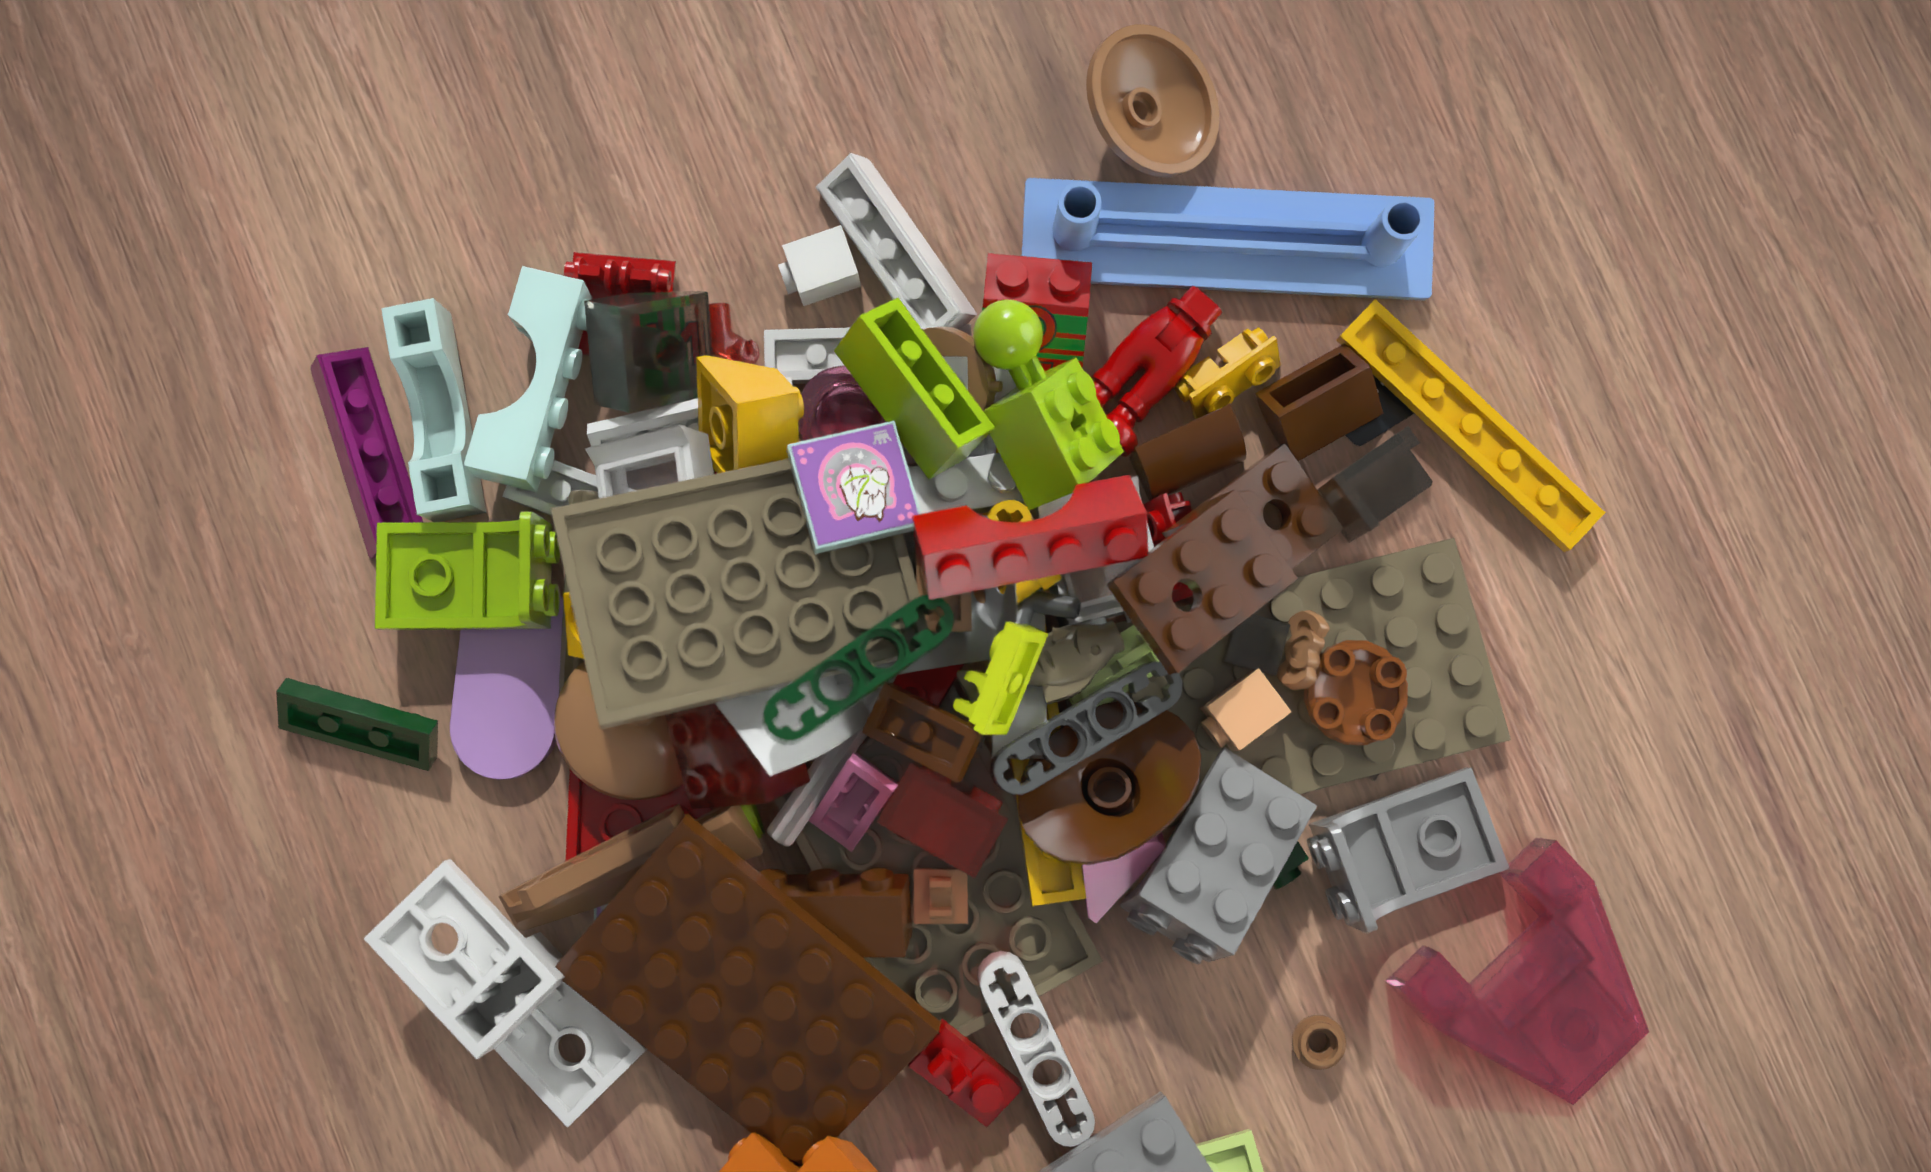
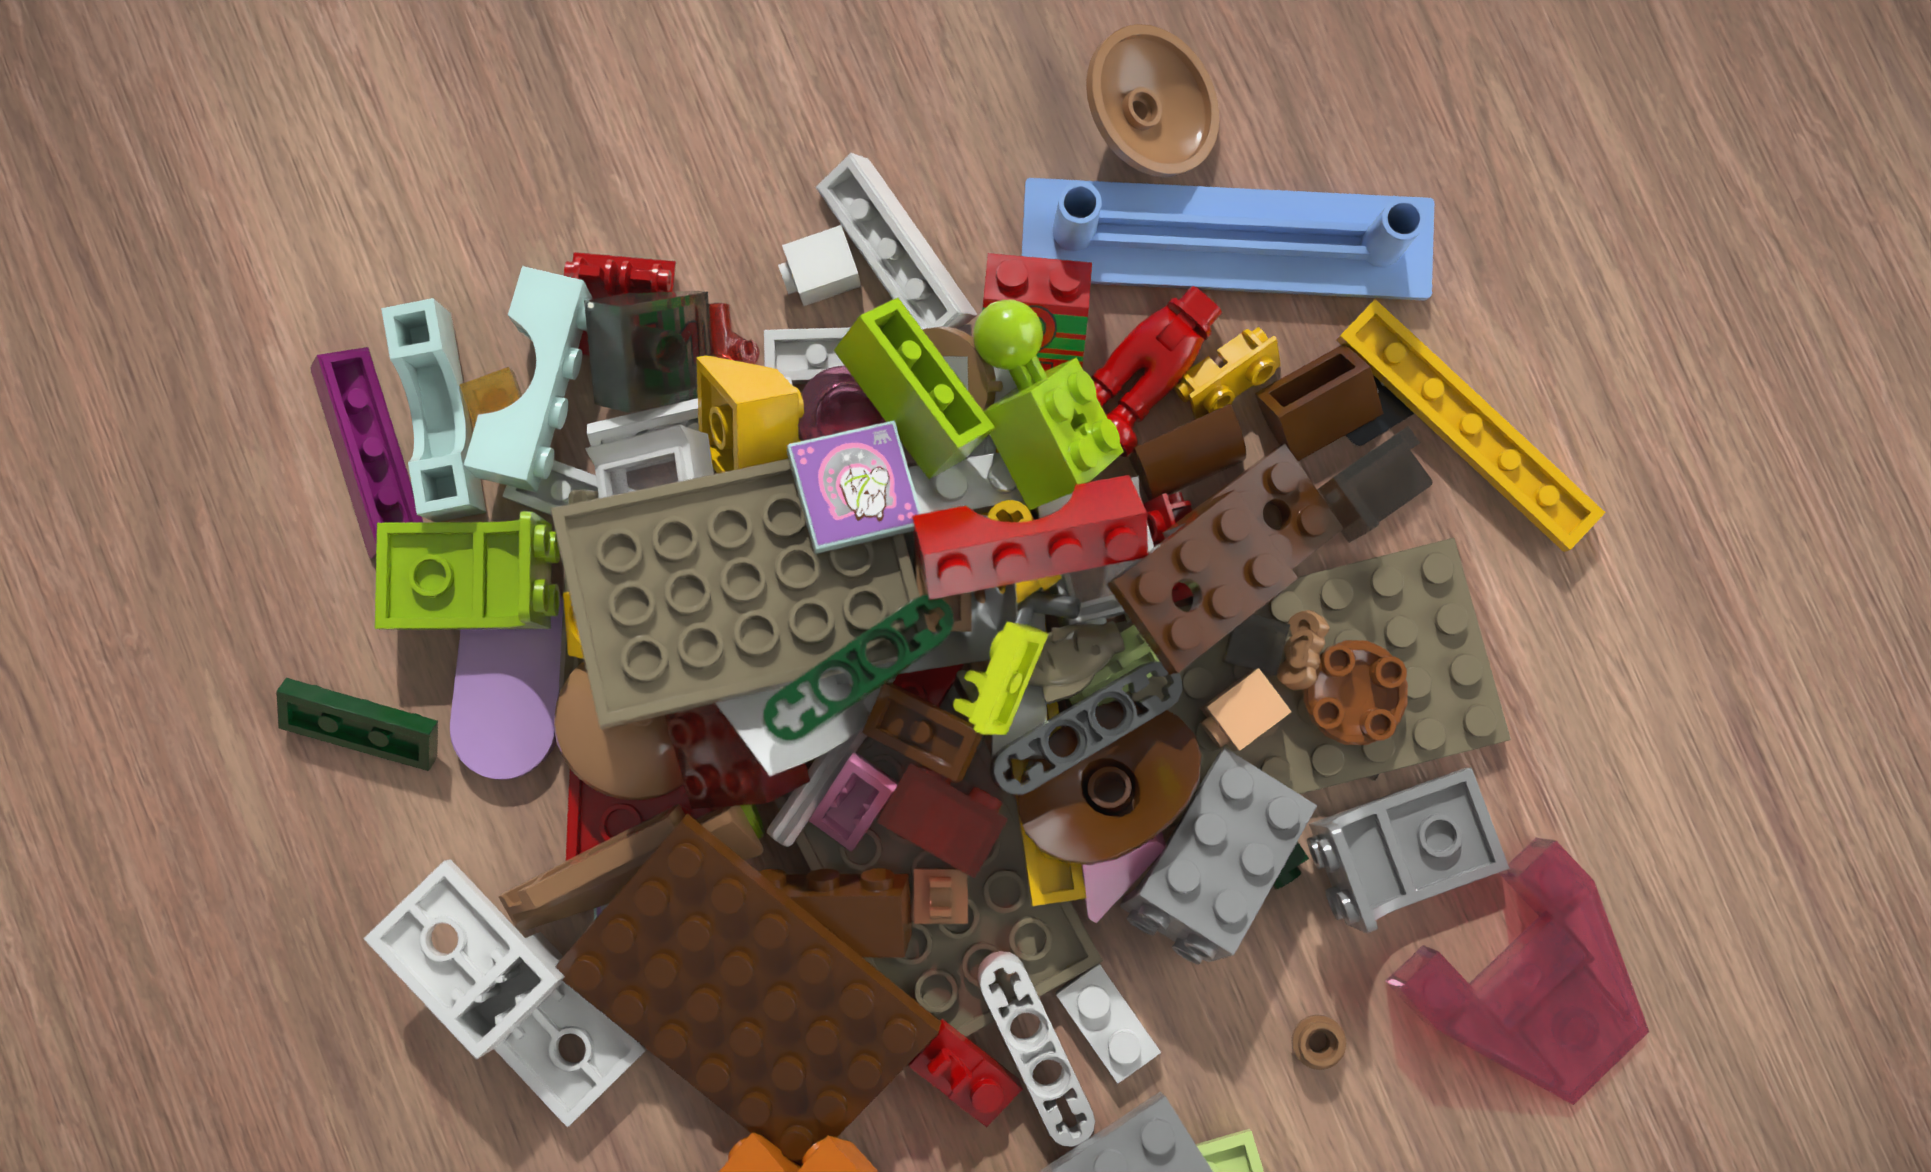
none -> clear yellow plate [460,367,522,427]
none -> white plate [1055,964,1161,1084]

